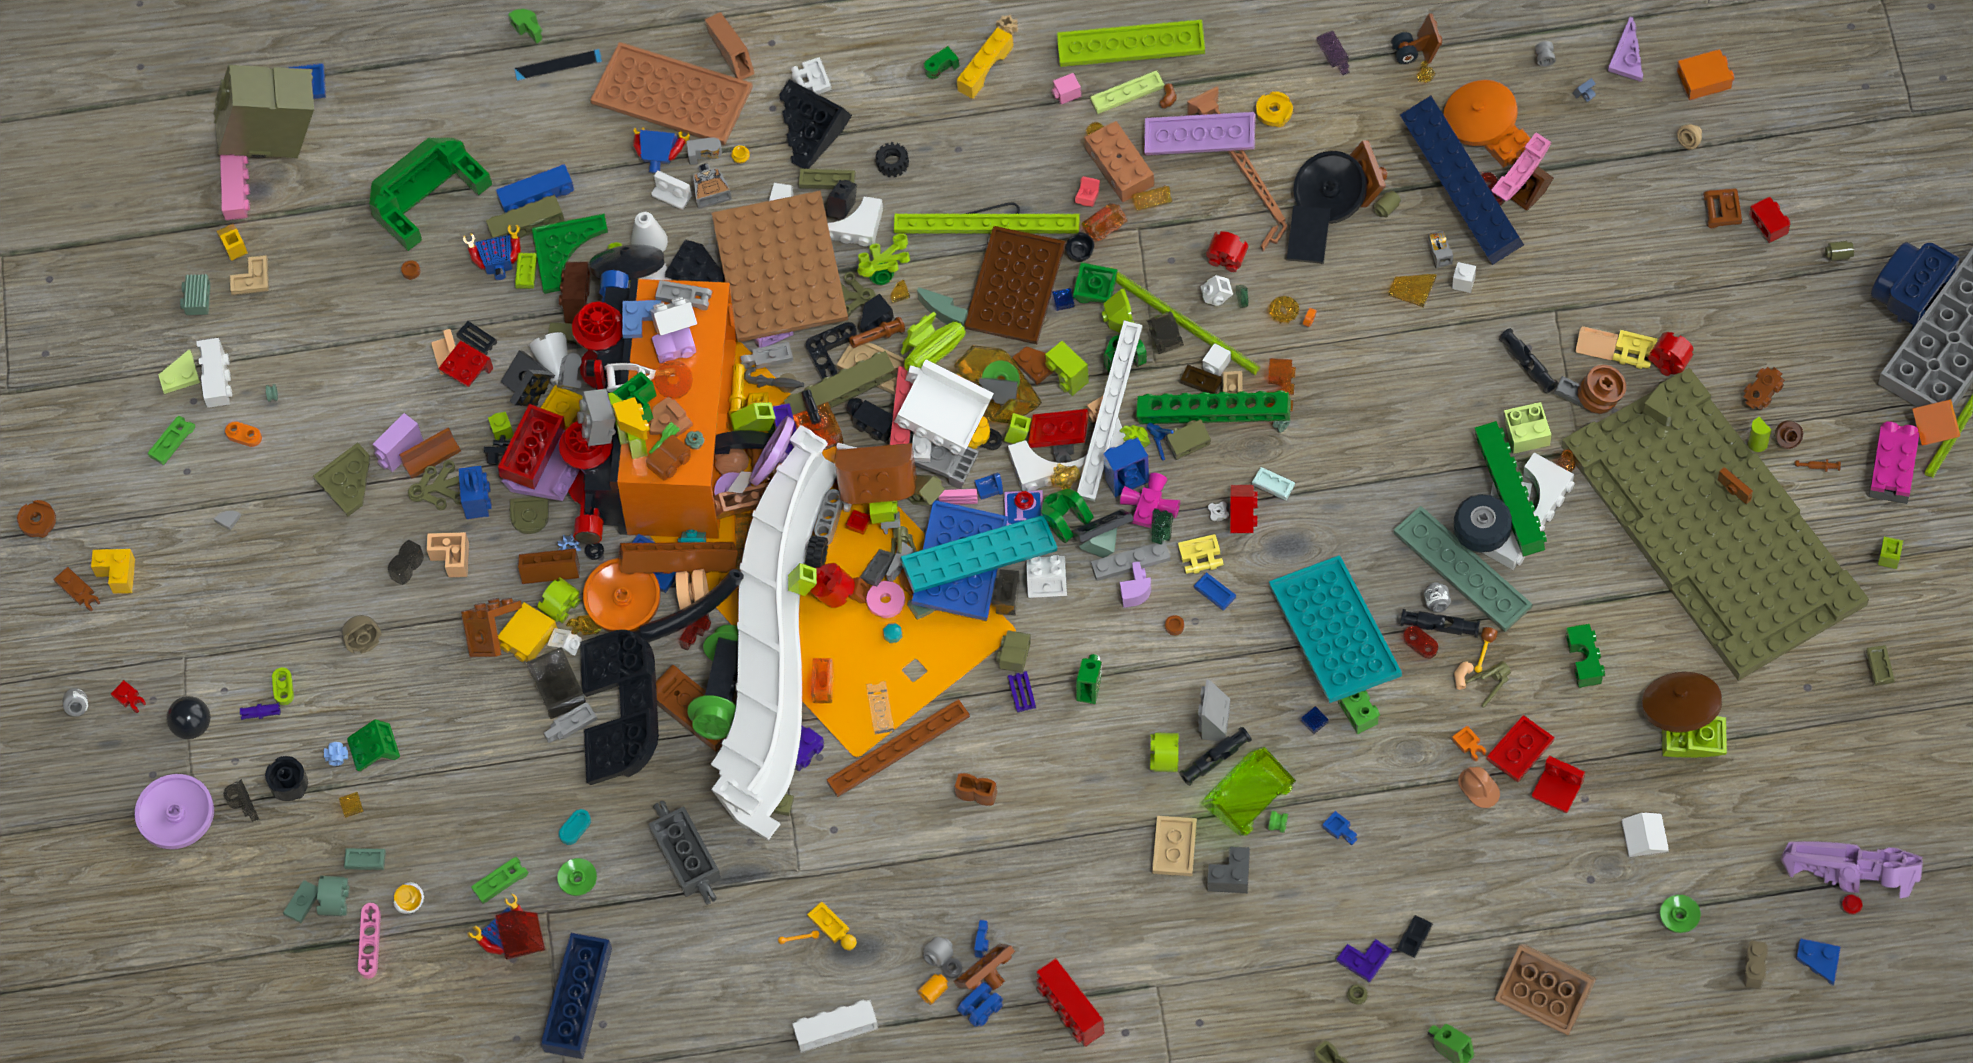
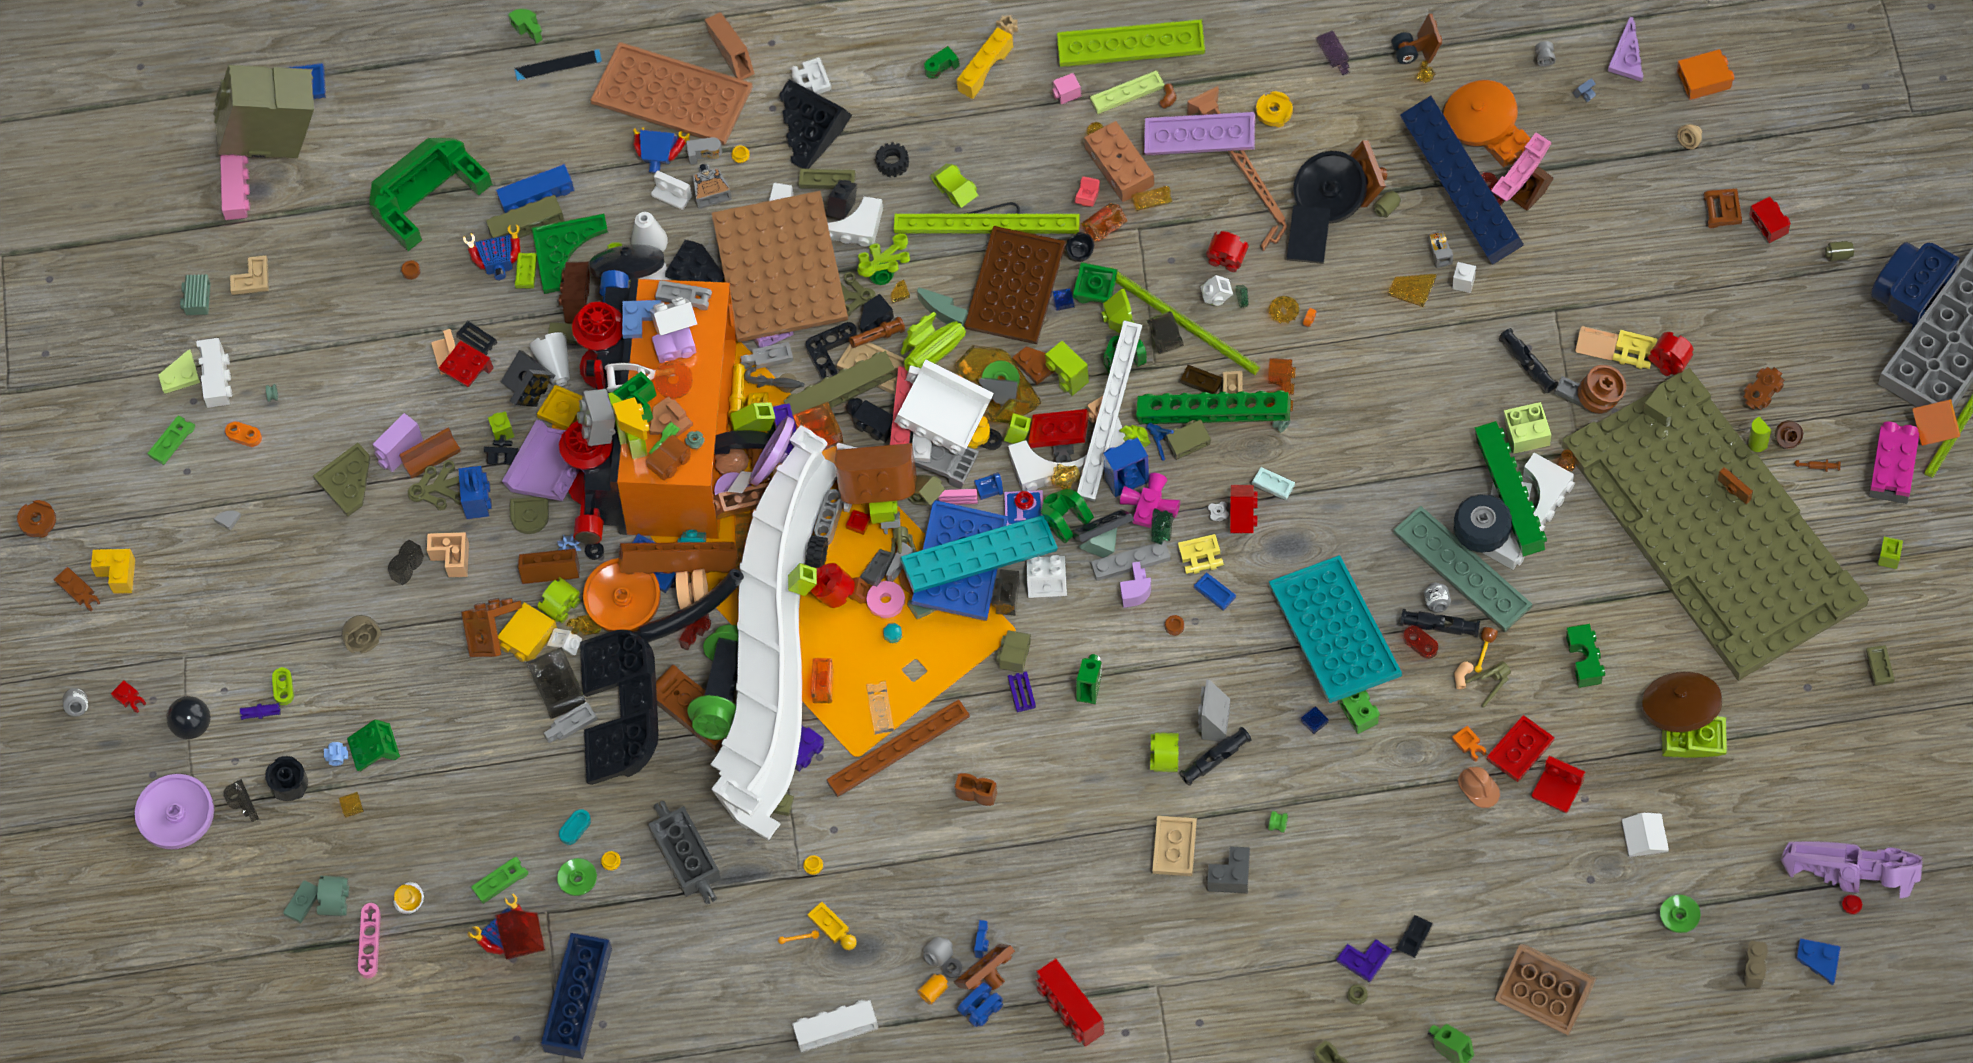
yellow slope [216,224,248,261] -> none
sand green plate [344,848,386,870] -> none
red brick [498,404,565,490] -> none
light grey leg [557,353,582,391] -> none
black axle [801,389,821,425] -> none
clear neon green windscreen [1201,746,1296,836] -> none
white brick [1203,343,1231,376] -> none
blue plate [1322,811,1357,845] -> none
none -> yellow plate [601,851,621,871]
none -> yellow plate [803,855,823,875]
none -> lime brick [929,163,979,208]

